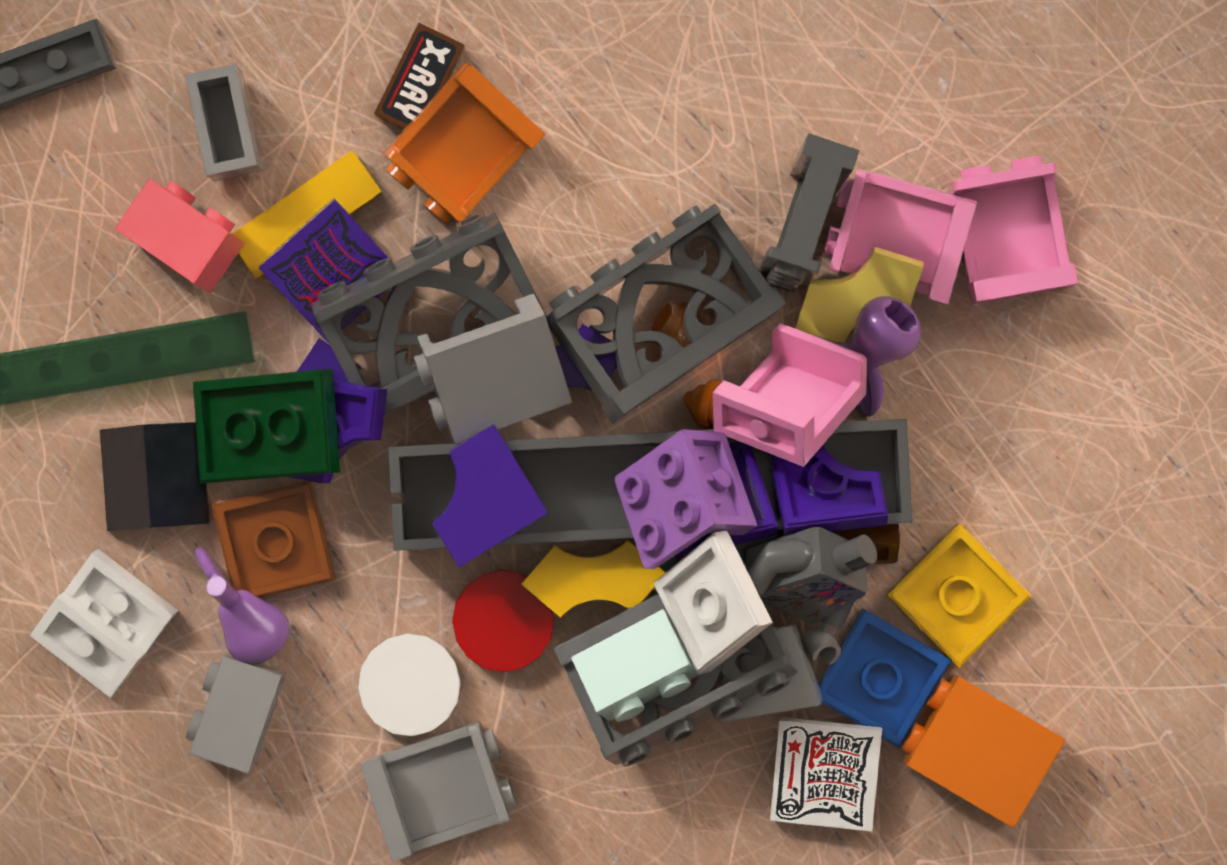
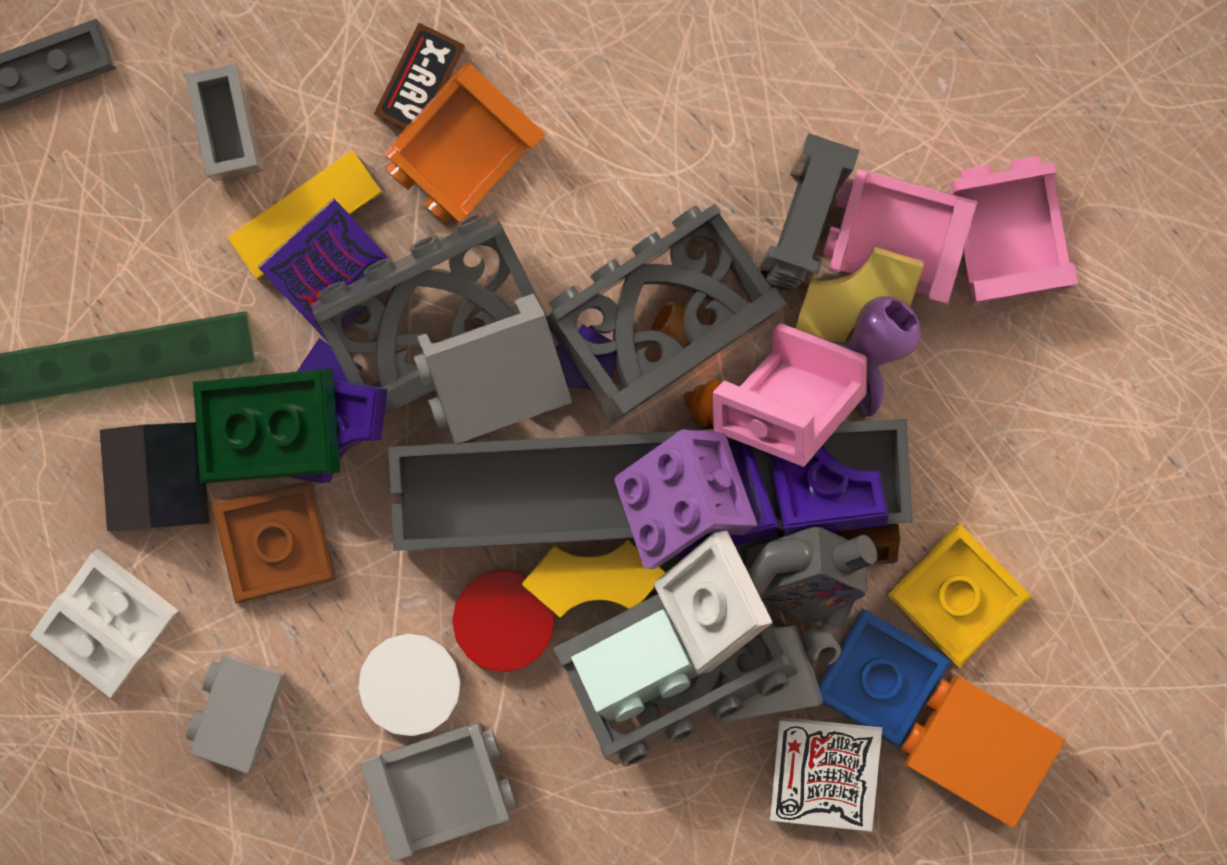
coral brick [115,178,245,294] -> none
medium lavender piece [195,547,290,665] -> none
dark purple tile [432,424,548,567] -> none

